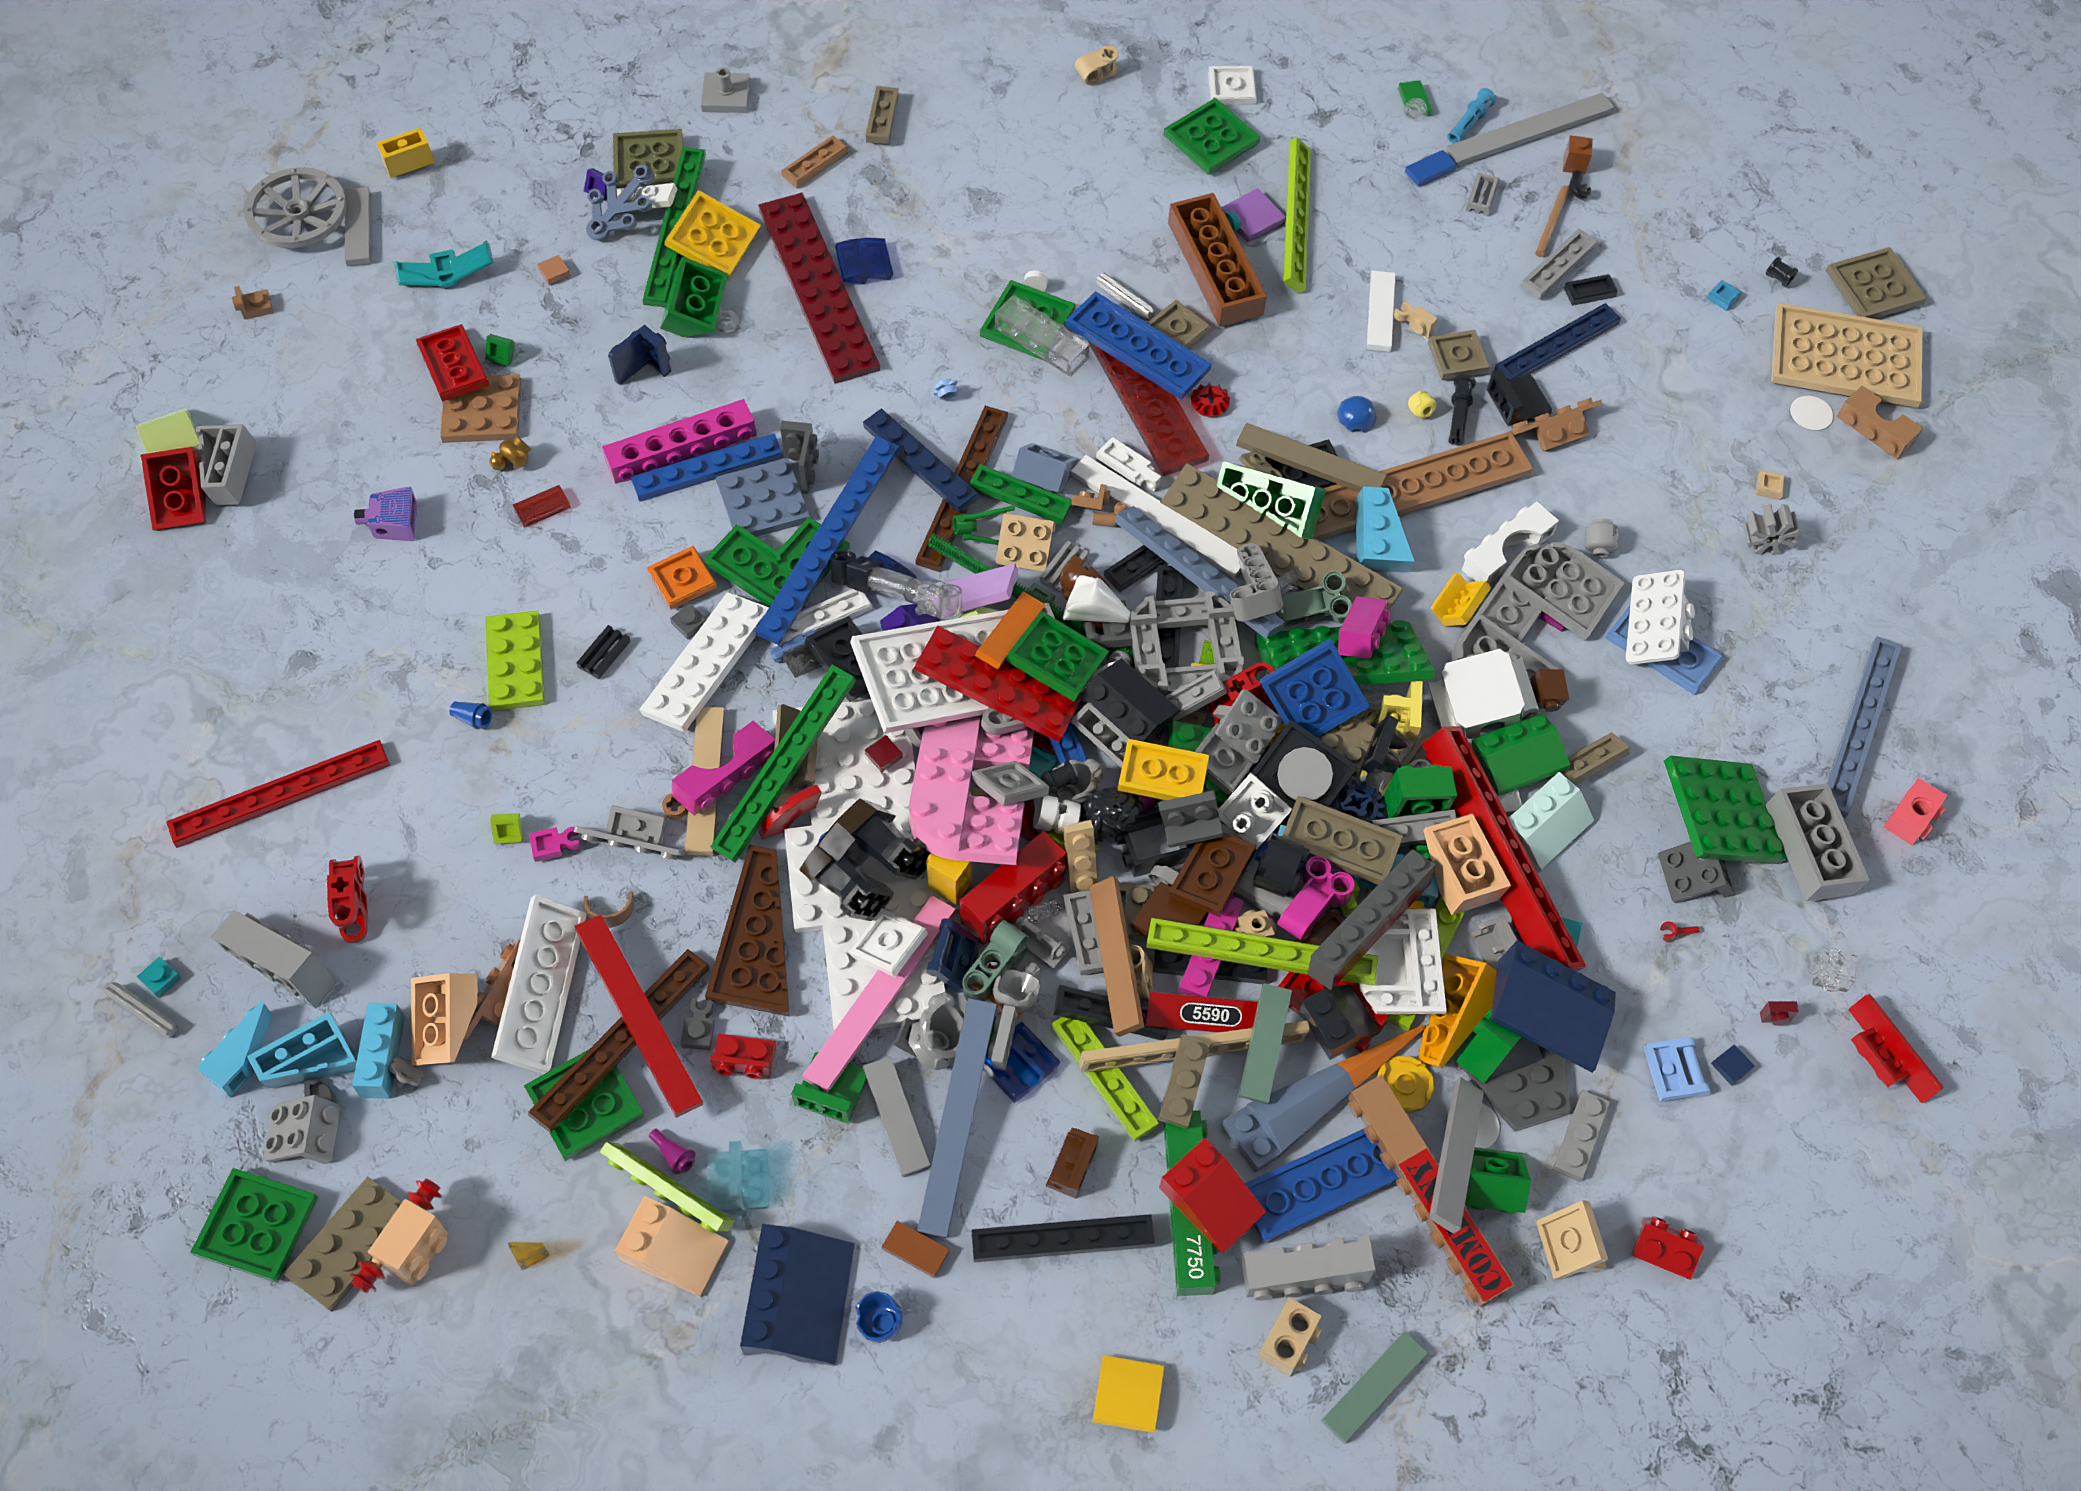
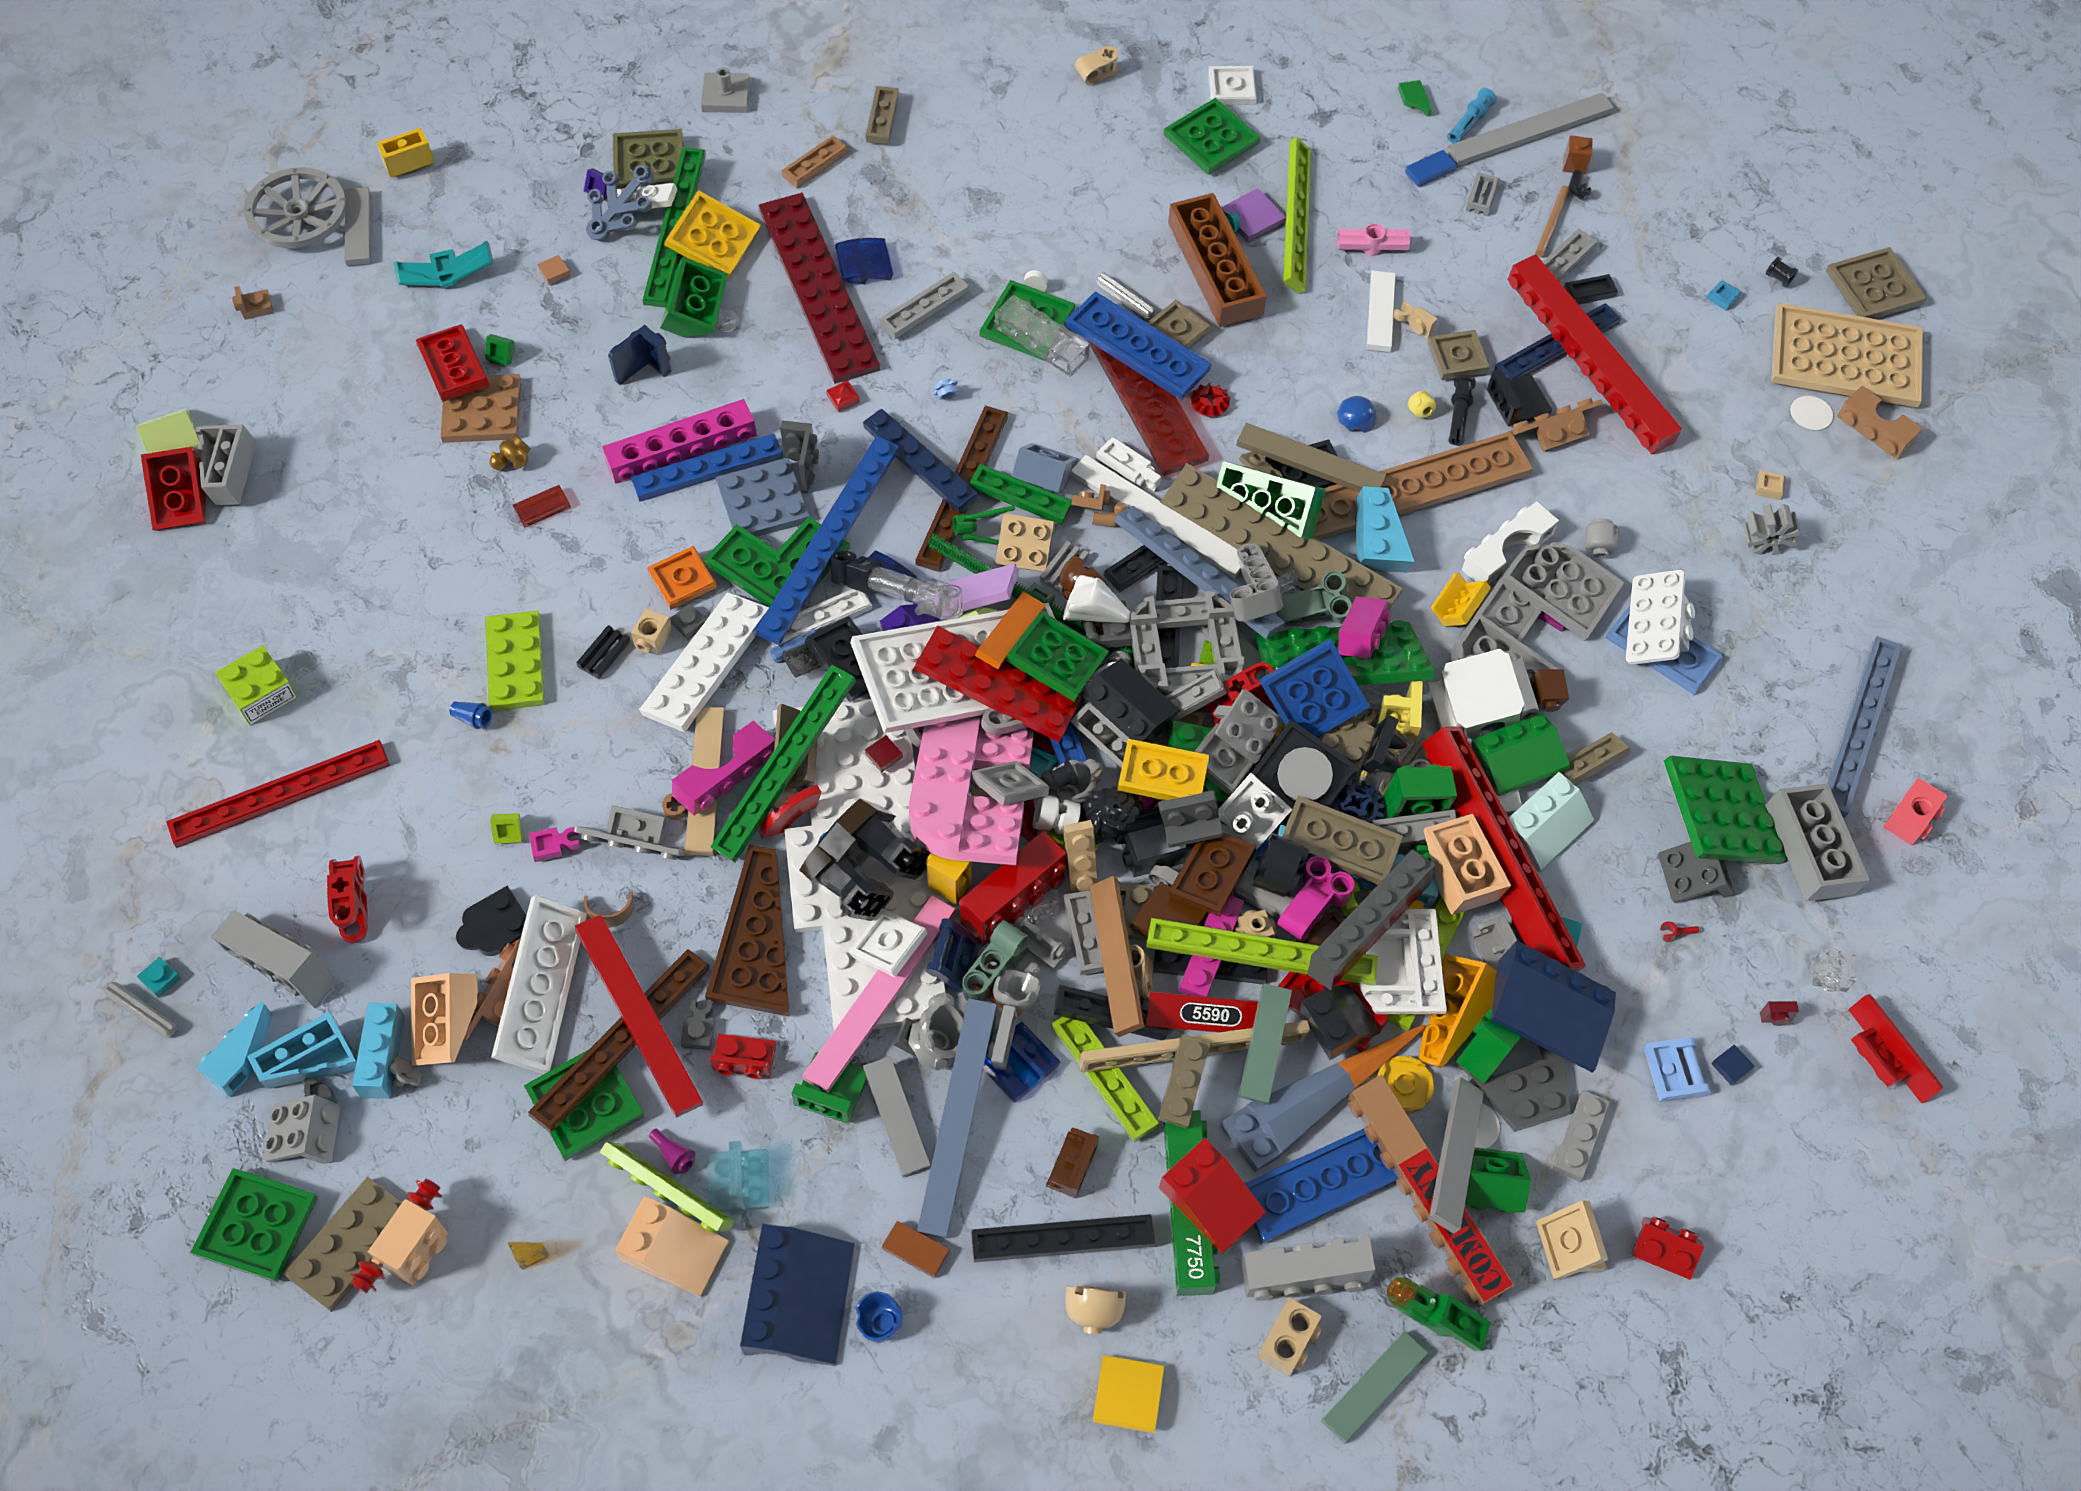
medium lavender torso [354,487,417,541] -> none
clear plate [1404,98,1427,121] -> none
none -> lime brick [214,645,298,725]
none -> black plate [456,885,526,956]
none -> tan brick [631,608,673,655]
none -> red tile [826,380,860,412]
none -> light grey plate [879,272,969,339]
none -> tan cylinder [1065,1285,1127,1334]
none -> bright pink piece [1337,223,1410,255]
none -> green plate [1387,1277,1491,1351]
none -> red brick [1507,254,1682,455]

